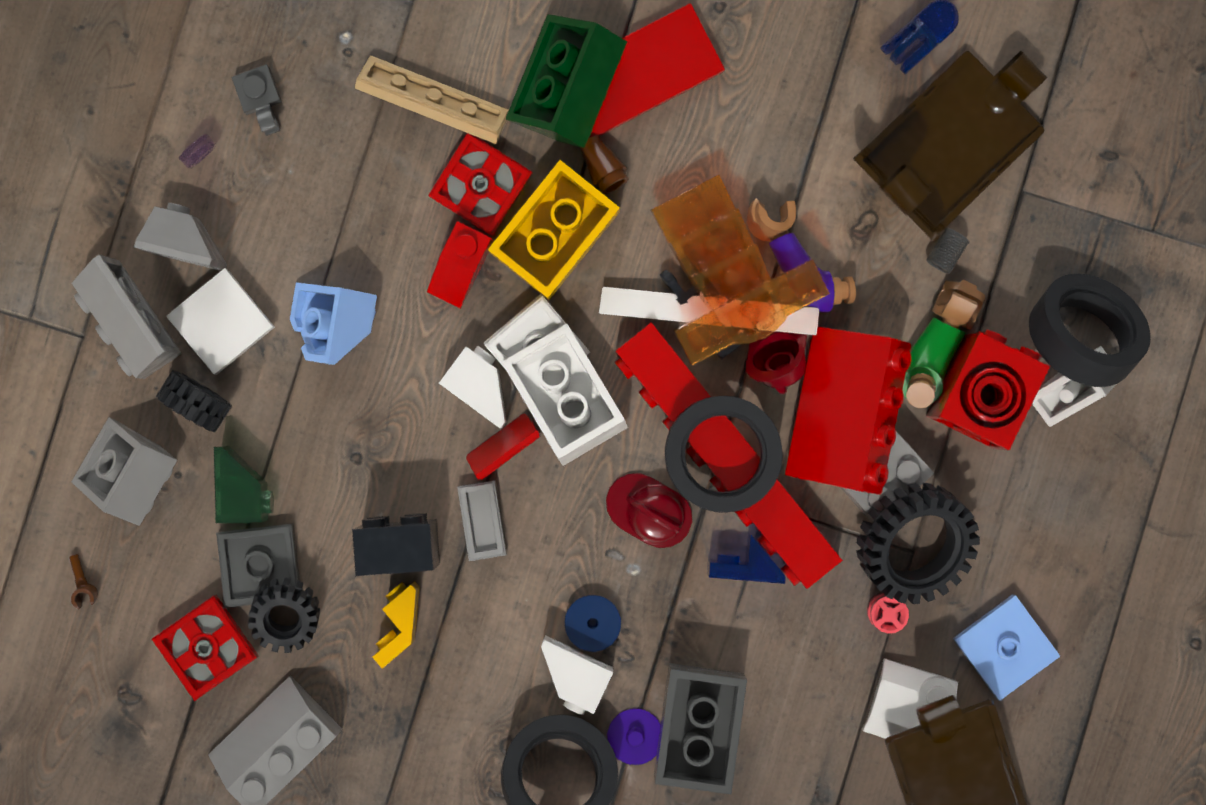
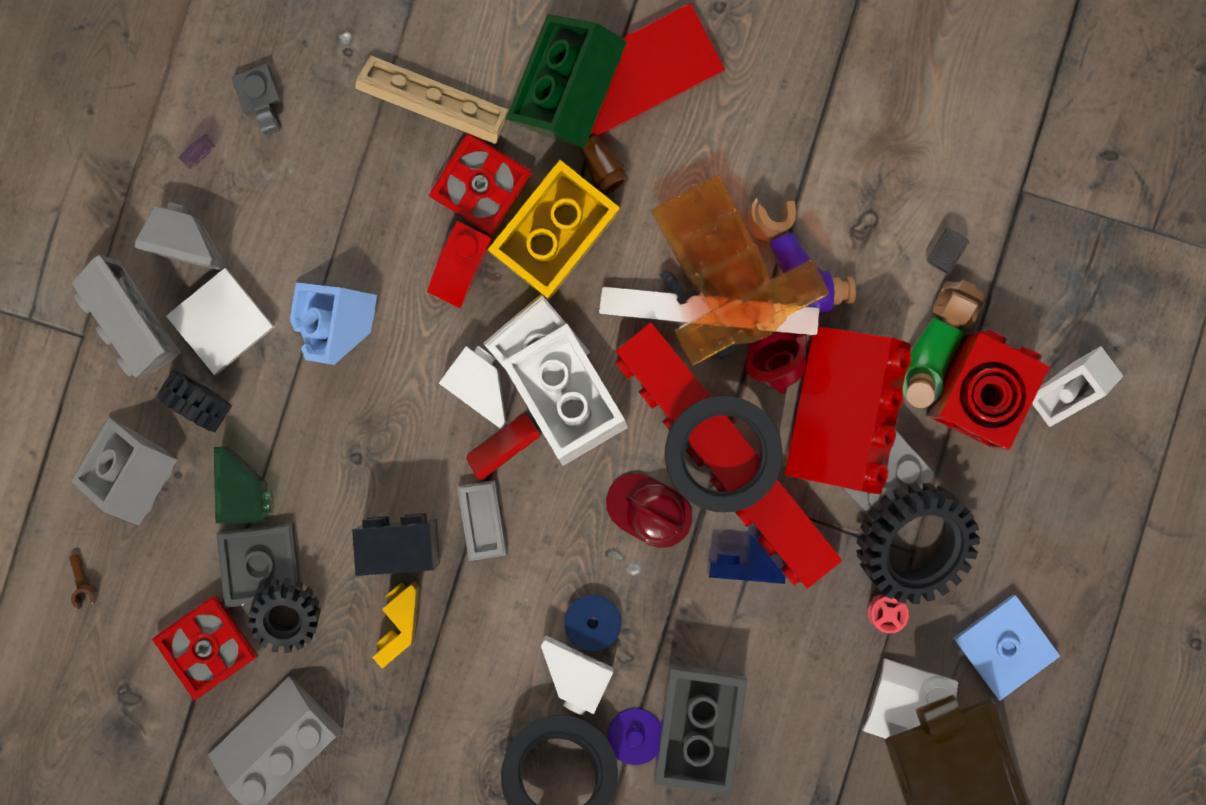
dark brown panel [853,51,1048,242] -> none
clear blue arm [880,0,959,75] -> none
black tyre [1029,274,1151,387] -> none

